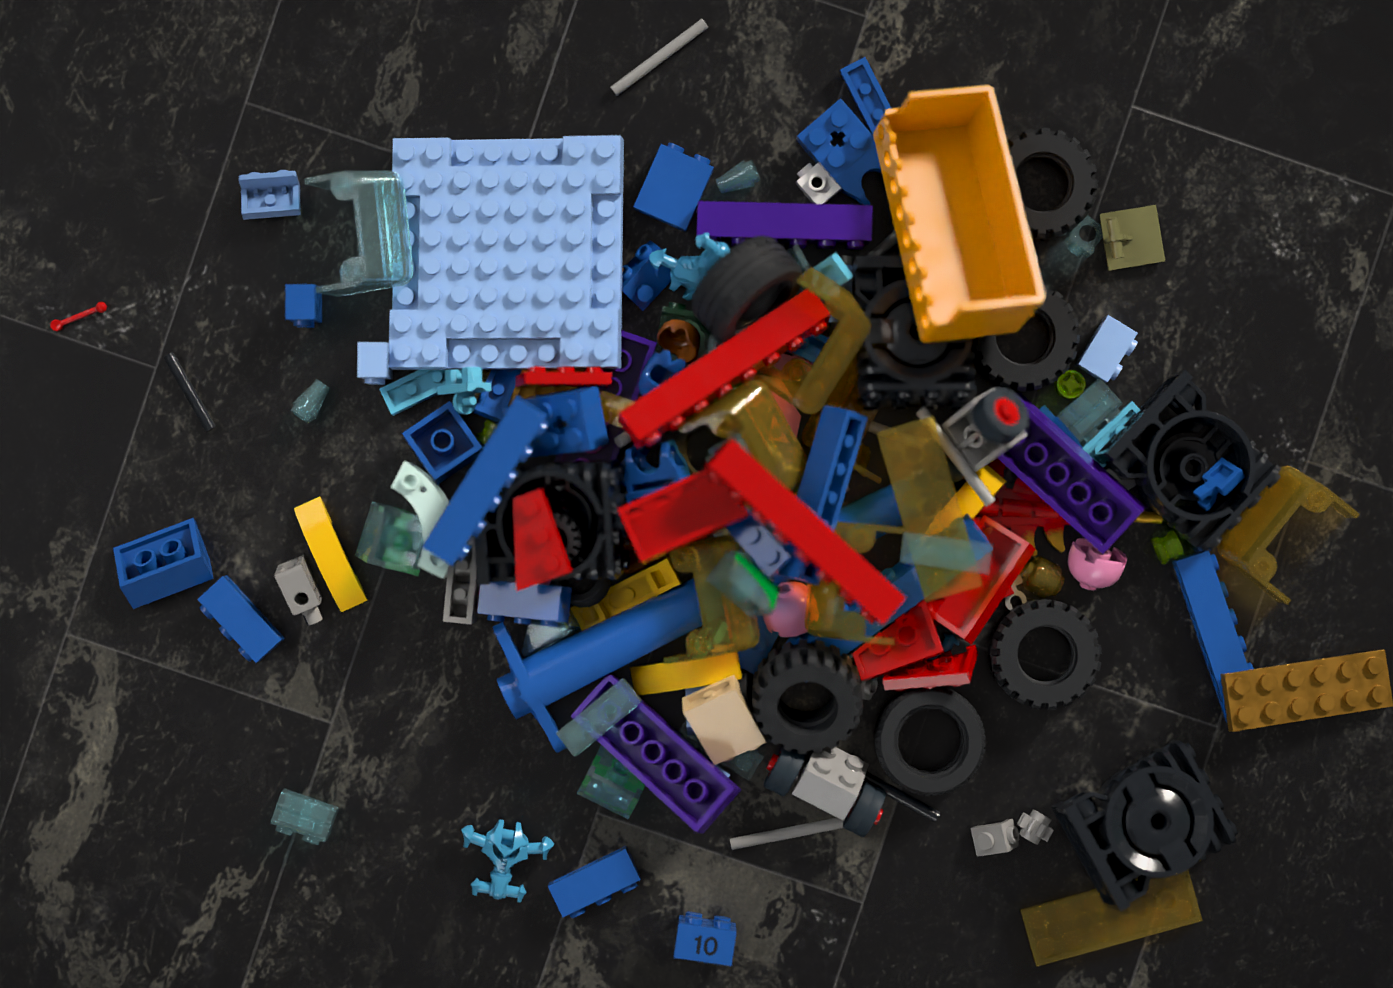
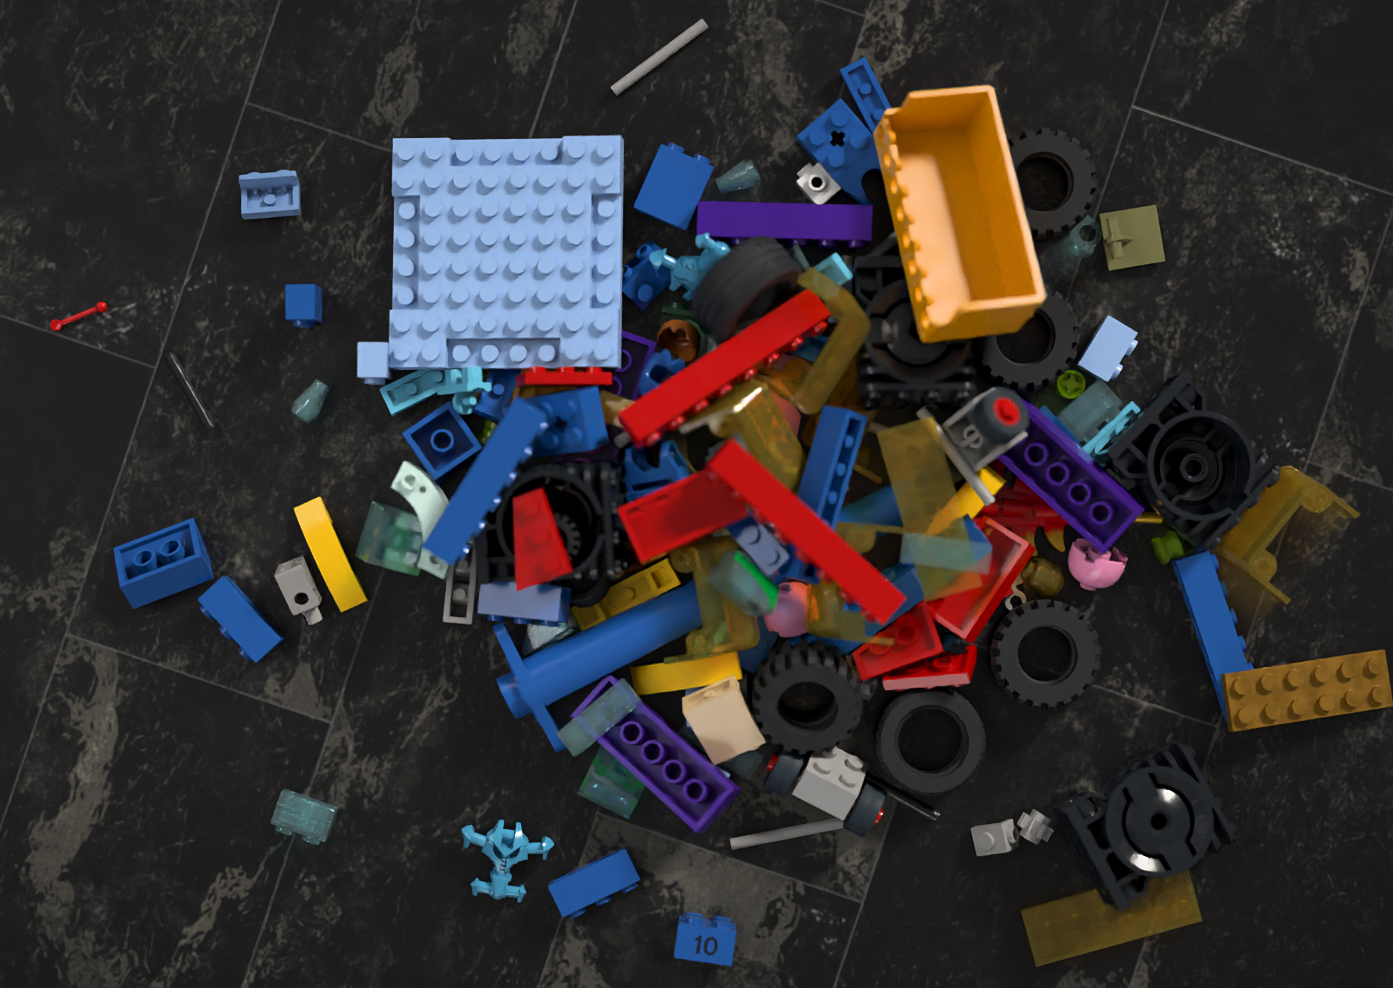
clear light blue windscreen [305,170,413,297] -> none
blue plate [1193,458,1245,511] -> none

